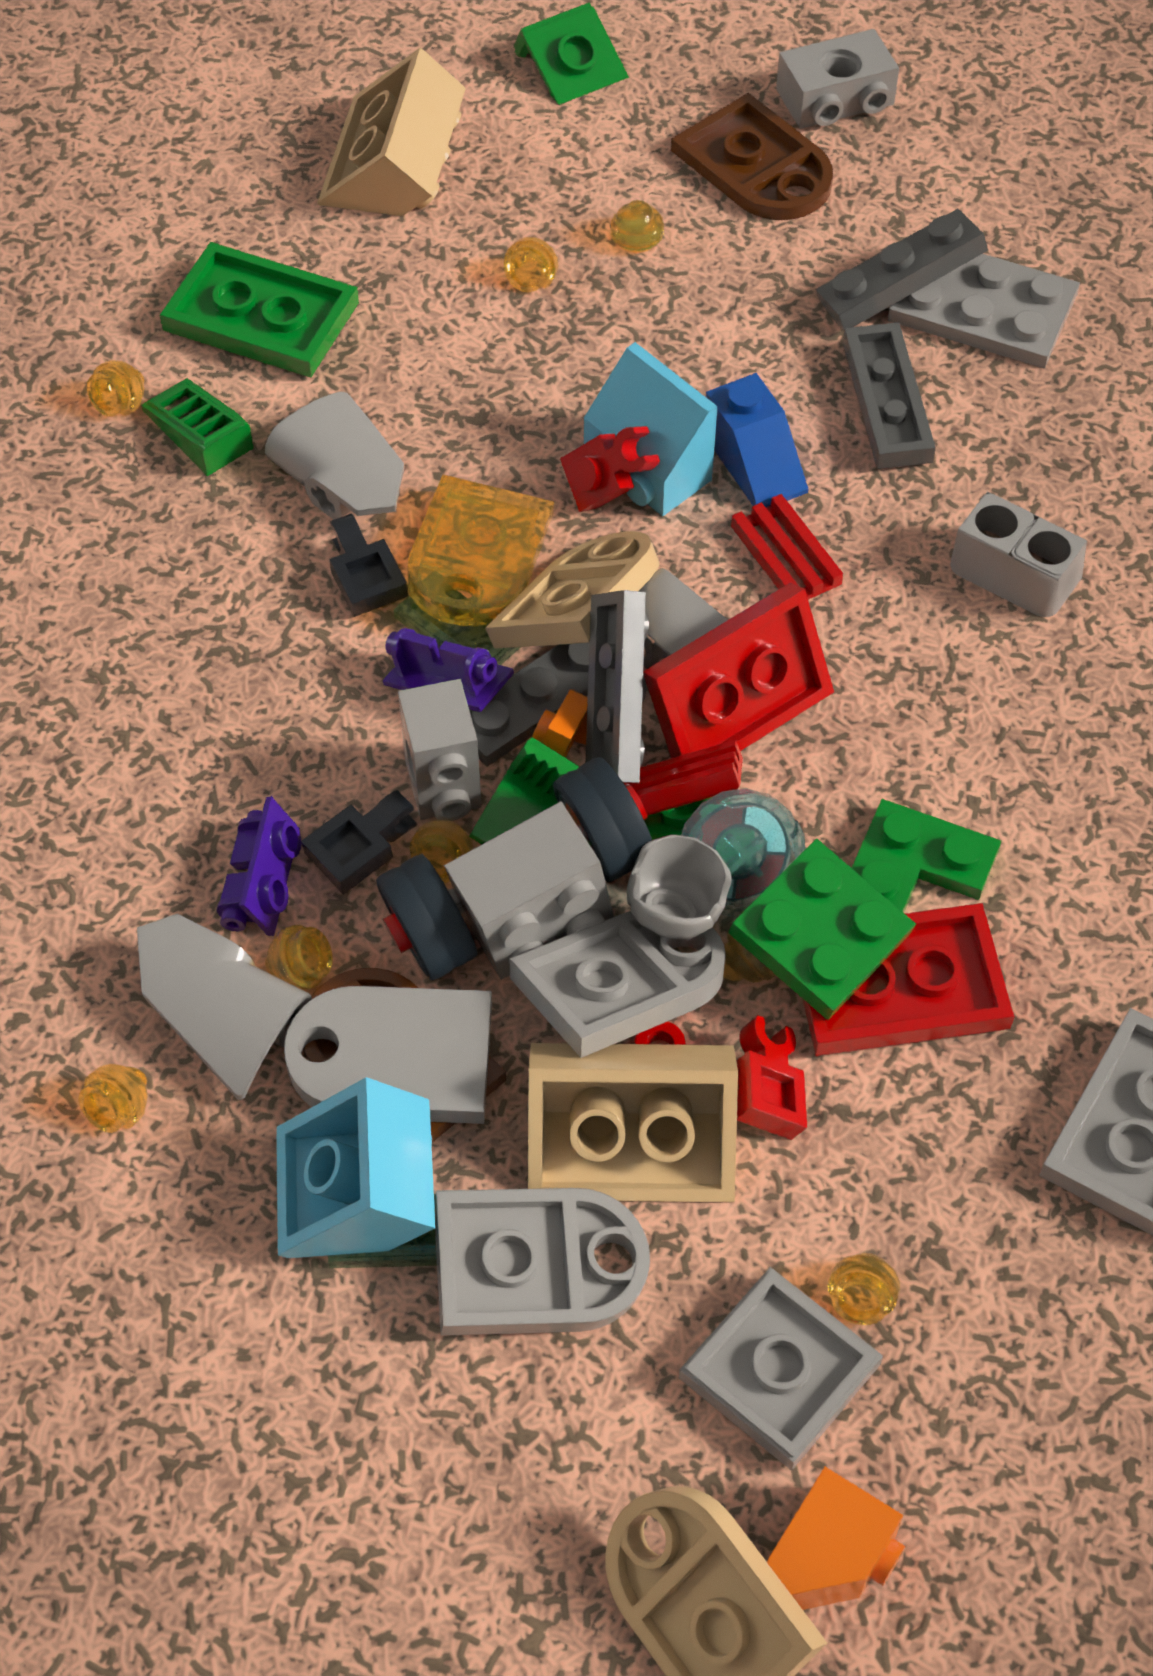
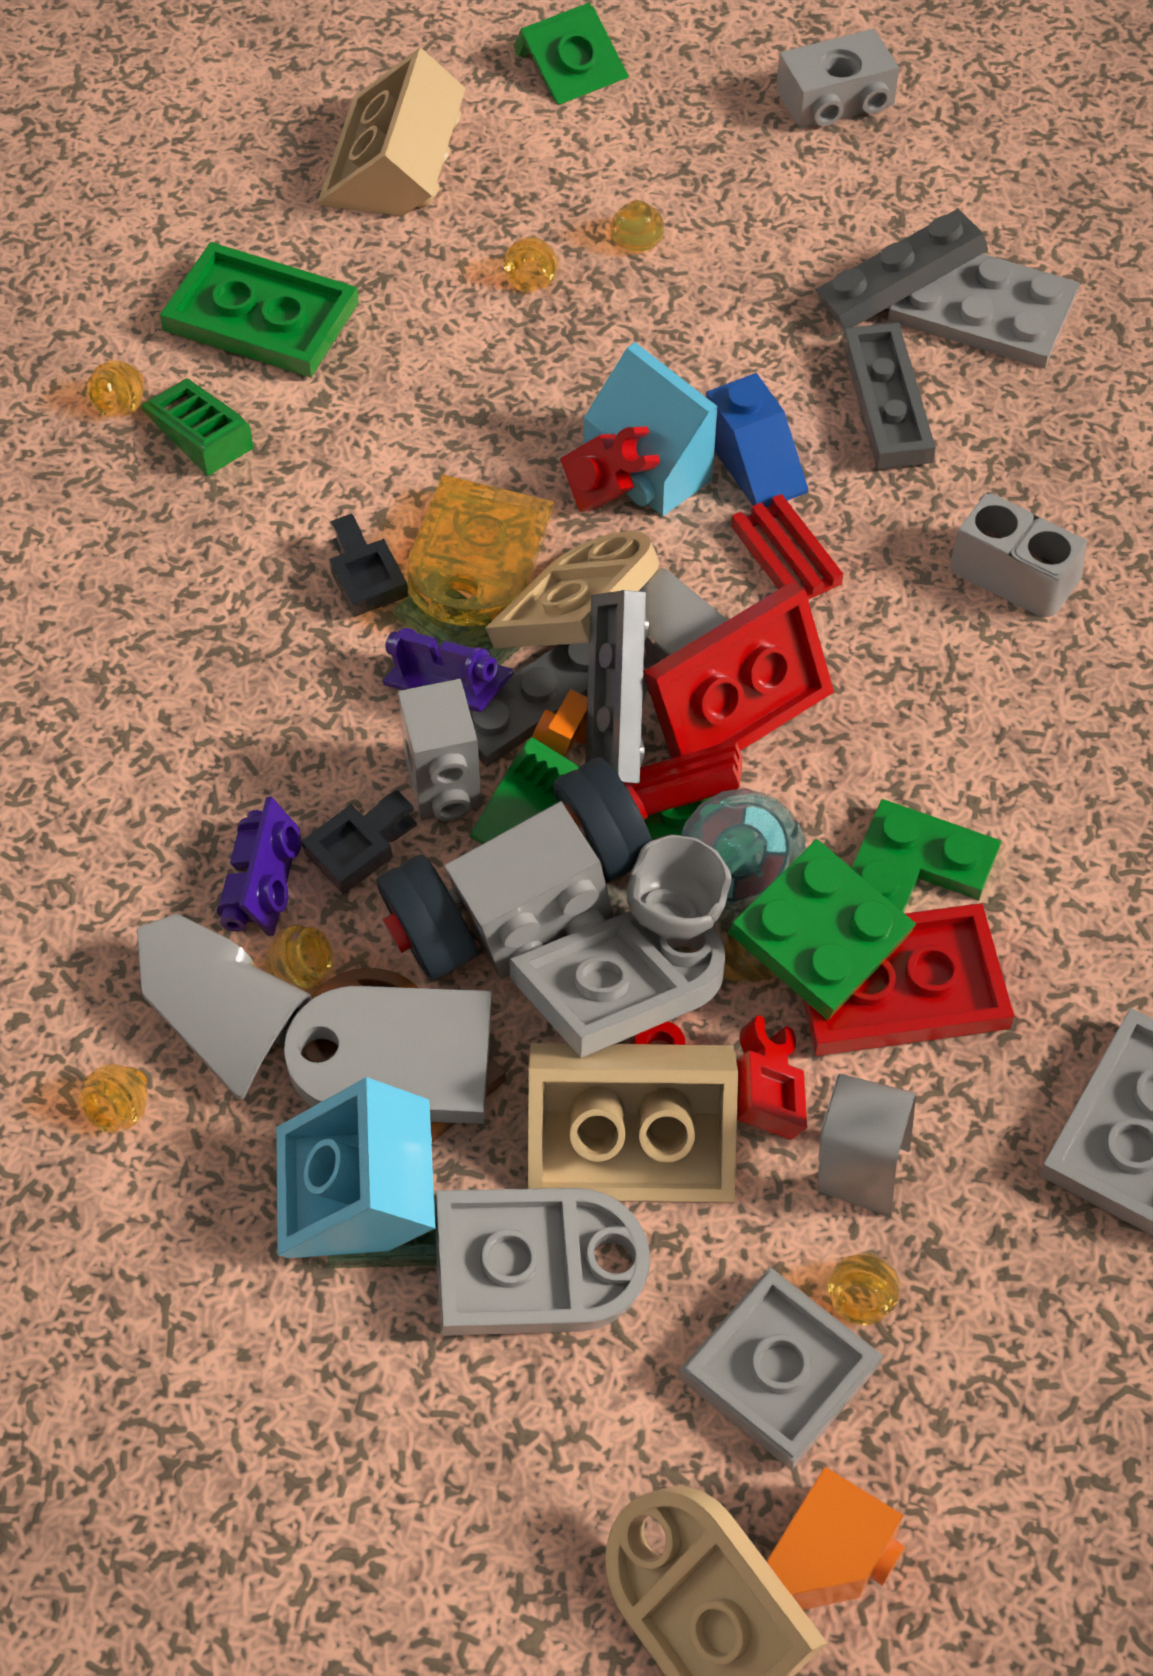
light grey panel [265,392,404,520] -> none
clear yellow plate [410,820,474,883] -> none
reddish brown tile [671,93,833,220] -> none
none -> light grey piece [818,1073,916,1217]

